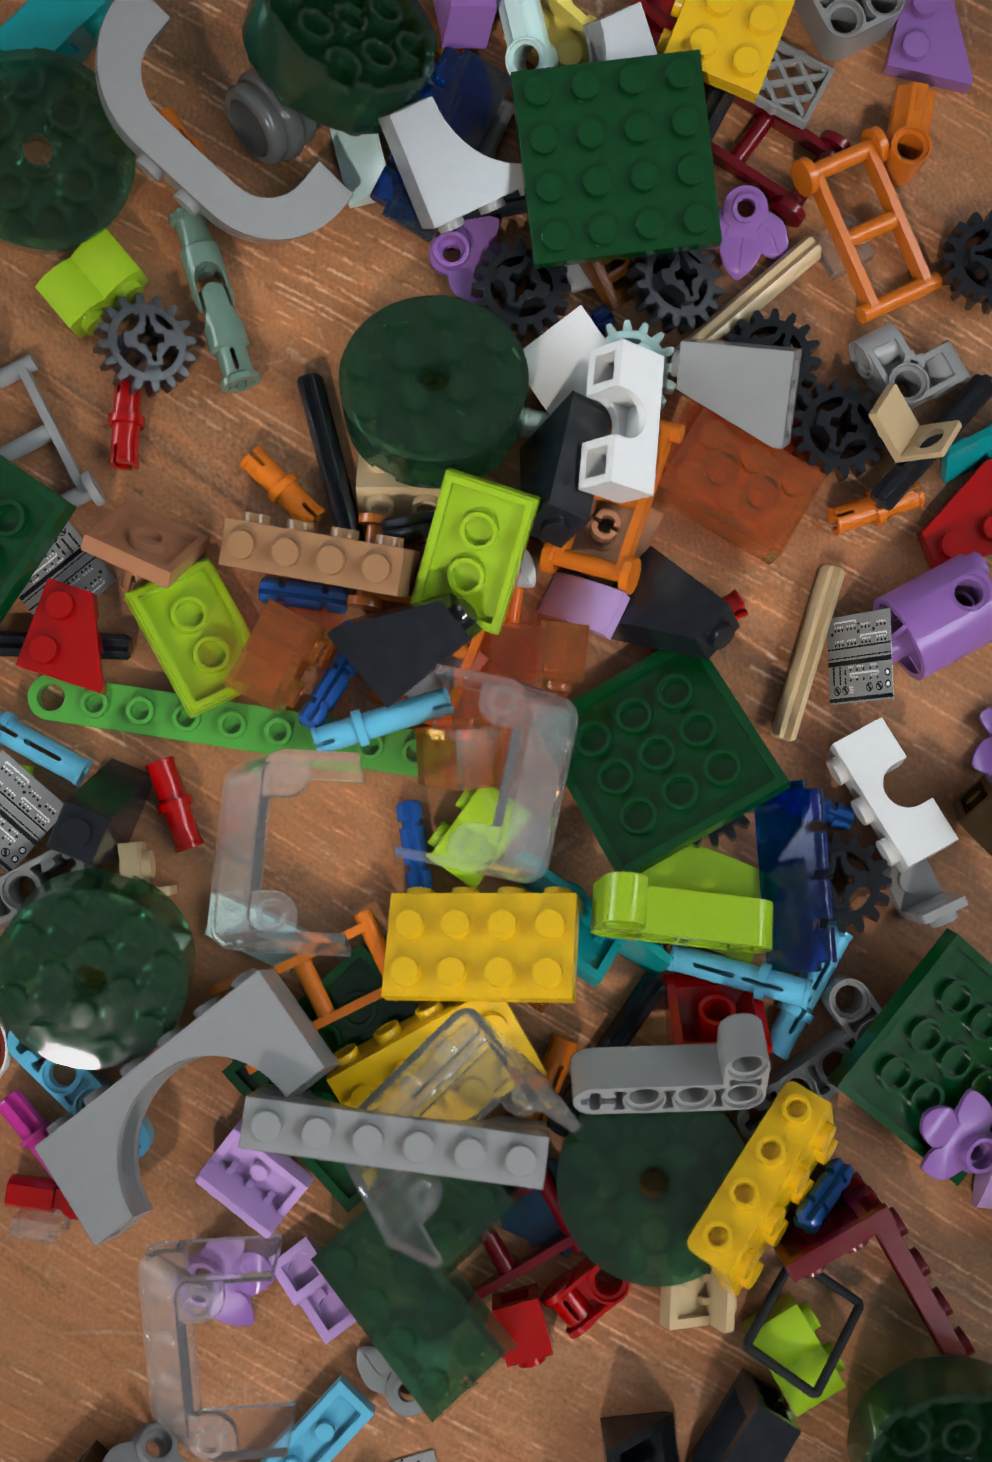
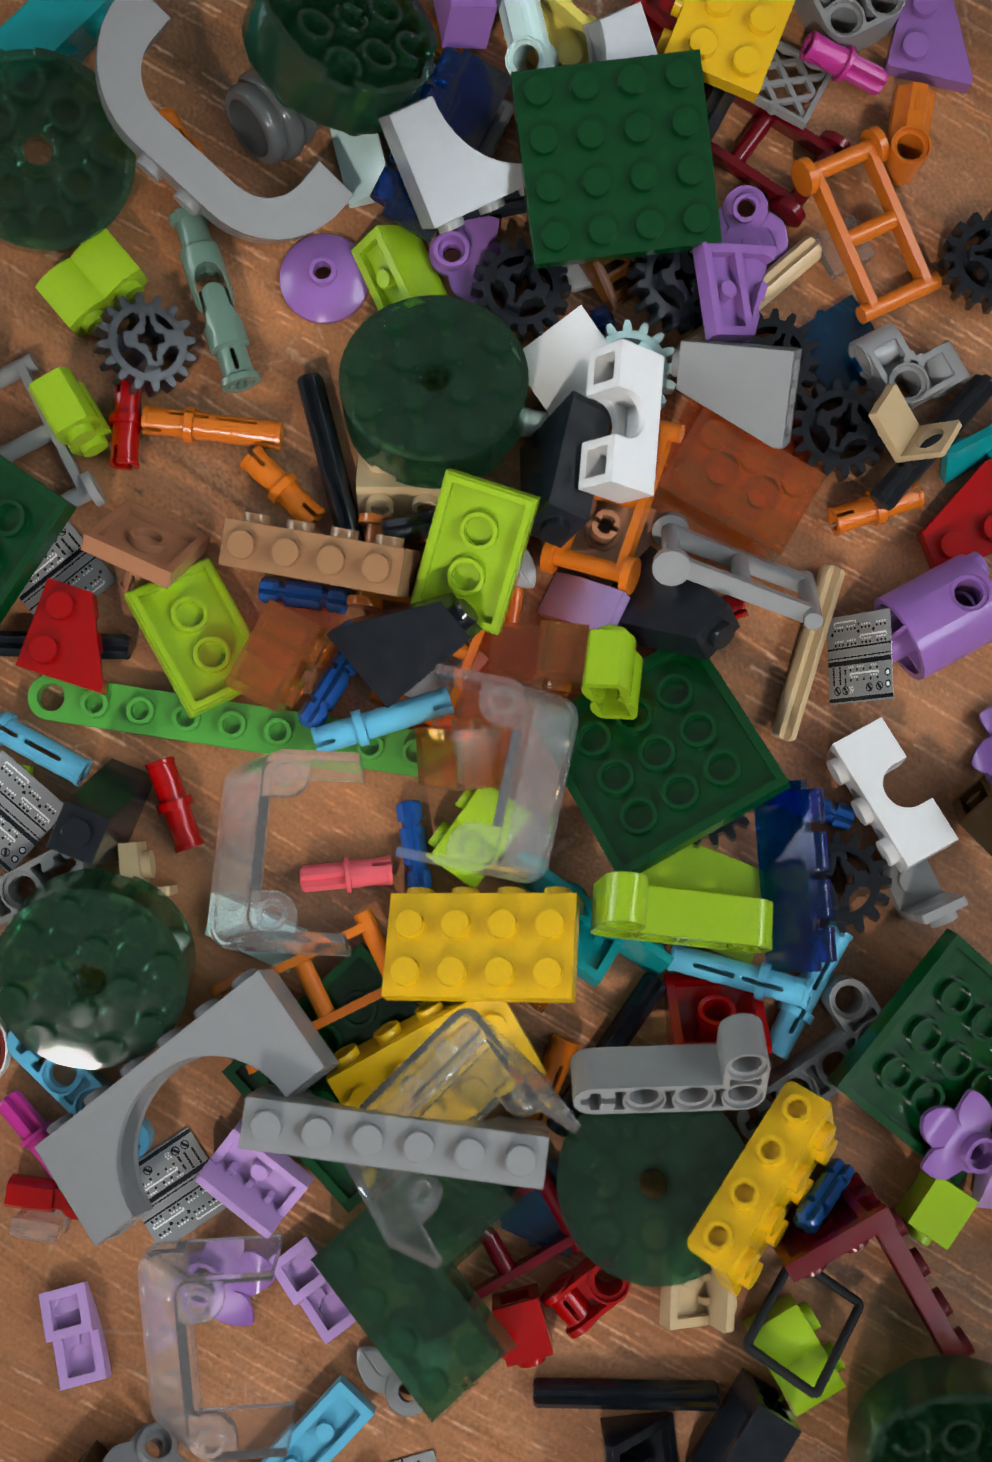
none -> lime brick [28,367,112,458]
none -> lavender slope [38,1281,112,1391]
none -> light grey sticker [138,1127,227,1251]
none -> orange pin [141,404,284,451]
none -> medium lavender dish [279,234,369,324]
none -> coral axle [299,855,393,893]
none -> lime panel [351,224,451,332]
none -> black axle [533,1378,720,1411]
none -> lime brick [582,625,643,720]
none -> light grey piece [652,511,823,630]
none -> medium lavender wing [692,242,776,342]
none -> piece [798,295,875,391]
none -> dark pink axle [799,30,888,95]
none -> lime brick [895,1169,979,1251]

